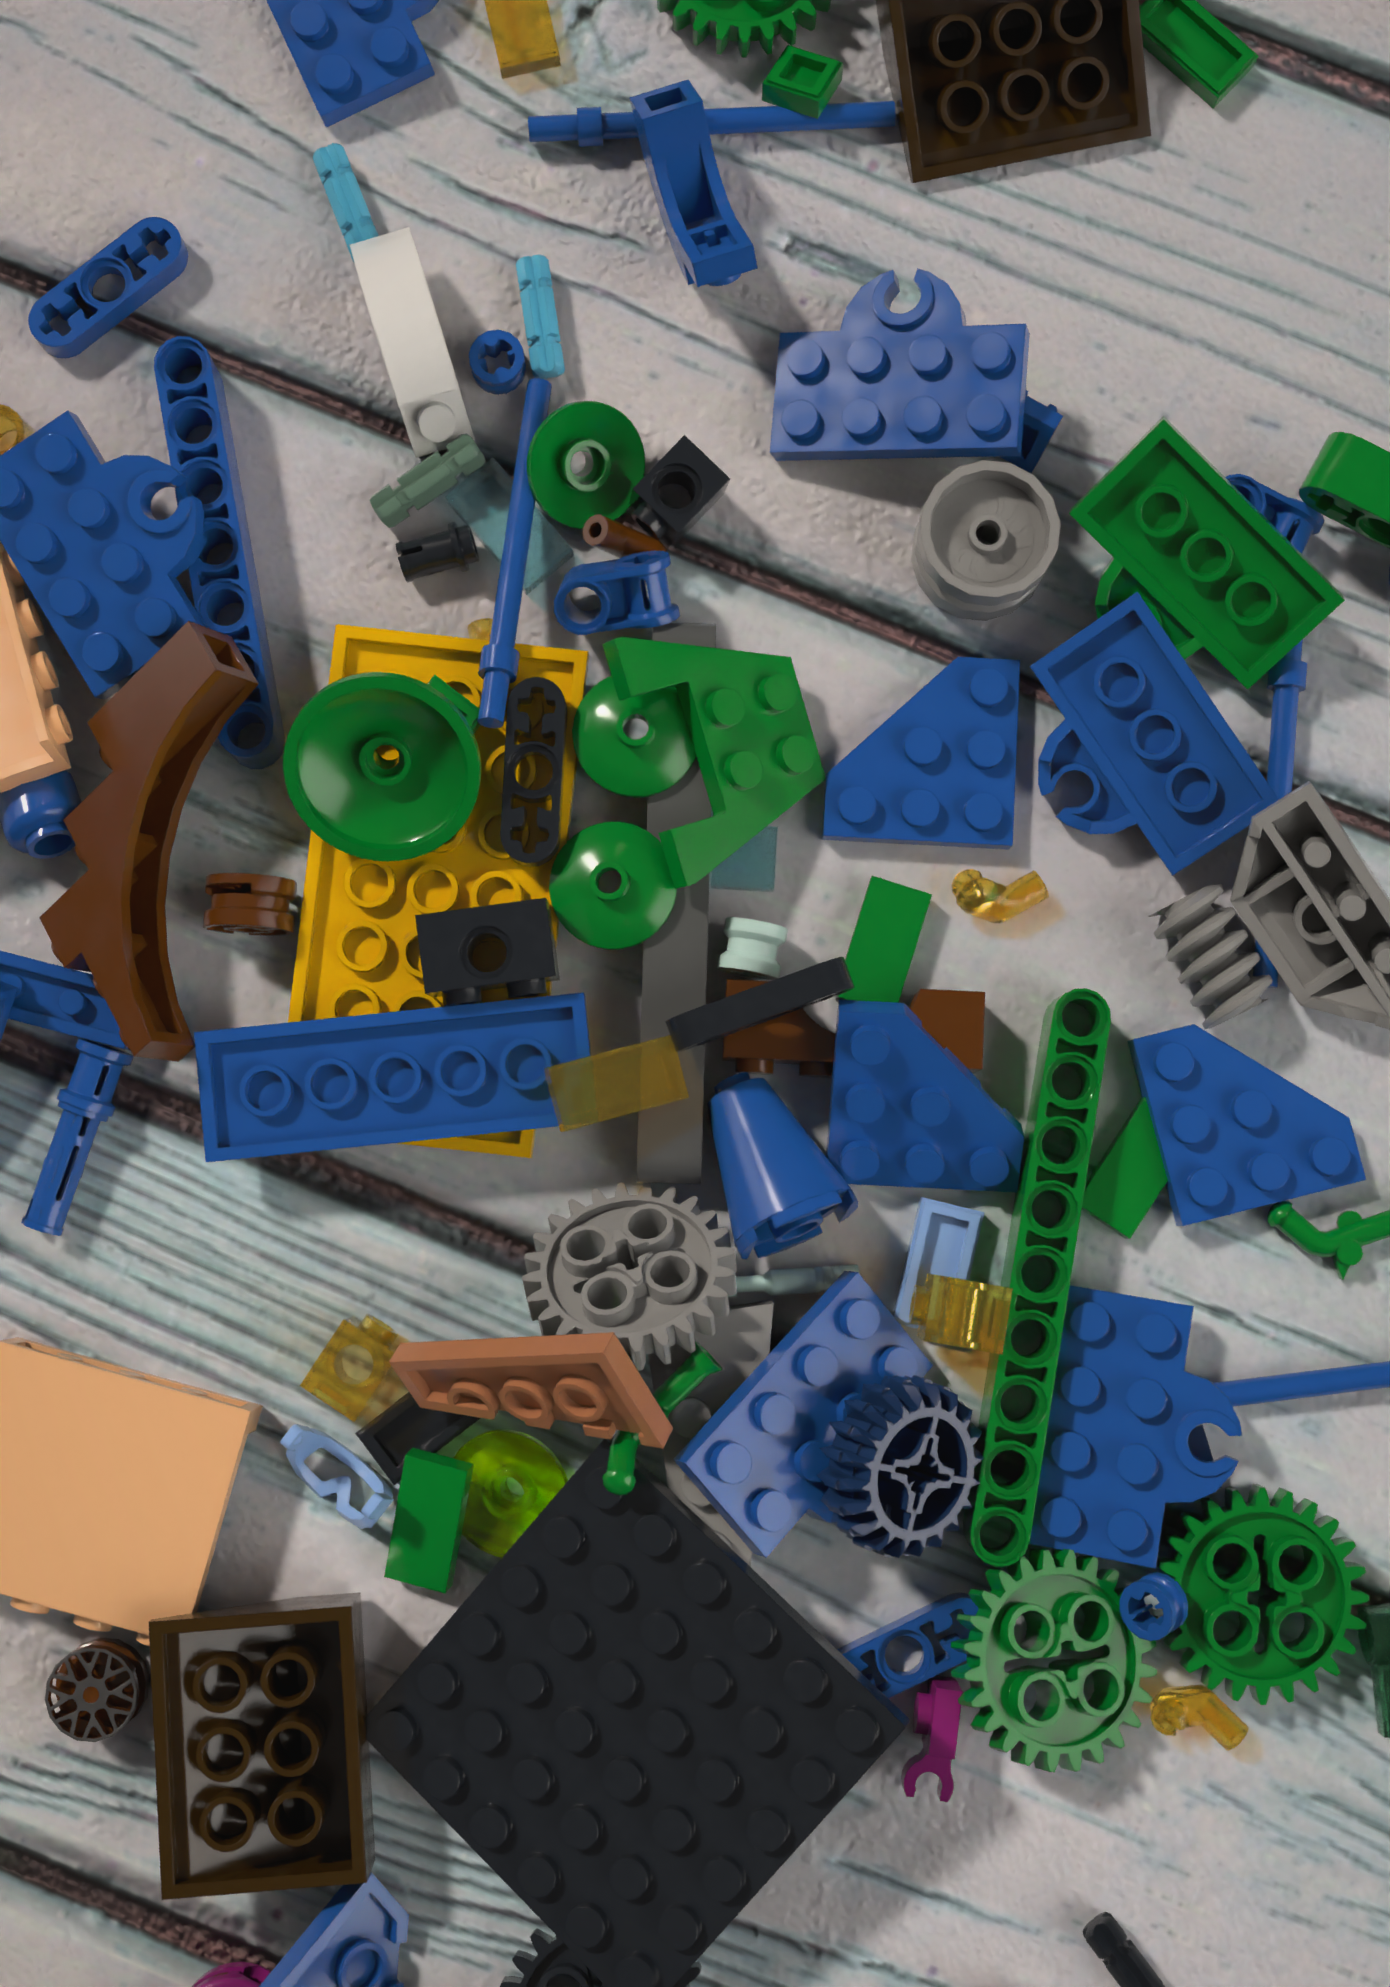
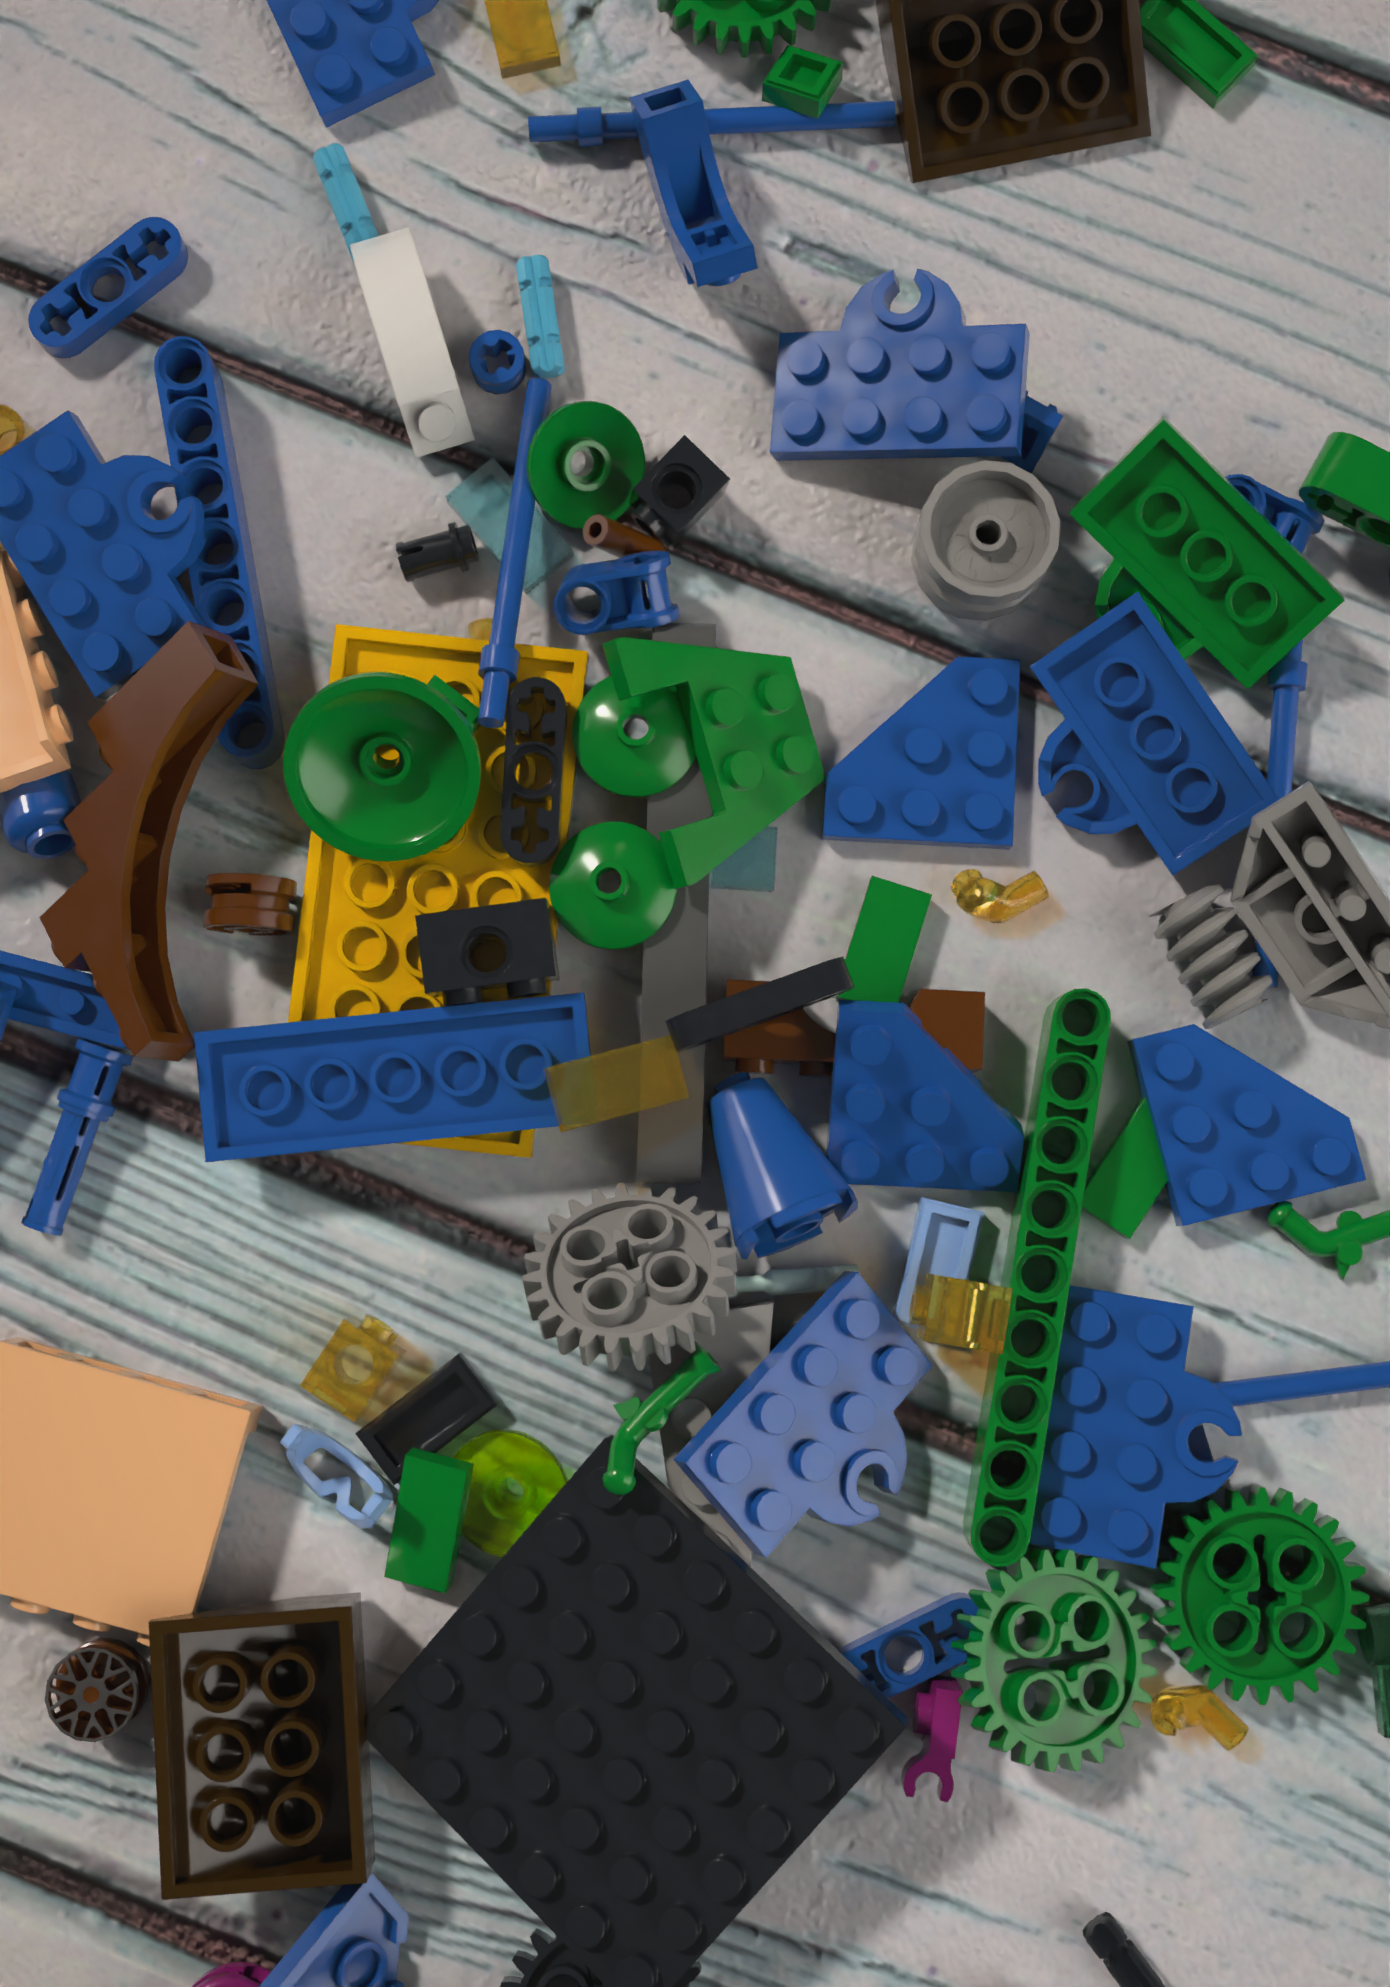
sand green axle [370,433,486,528] -> none
nougat wing [389,1332,673,1449] -> none
light aqua wheel [716,917,788,980] -> none
dark blue gear [817,1375,984,1559] -> none
blue bush [1119,1572,1188,1641] -> none

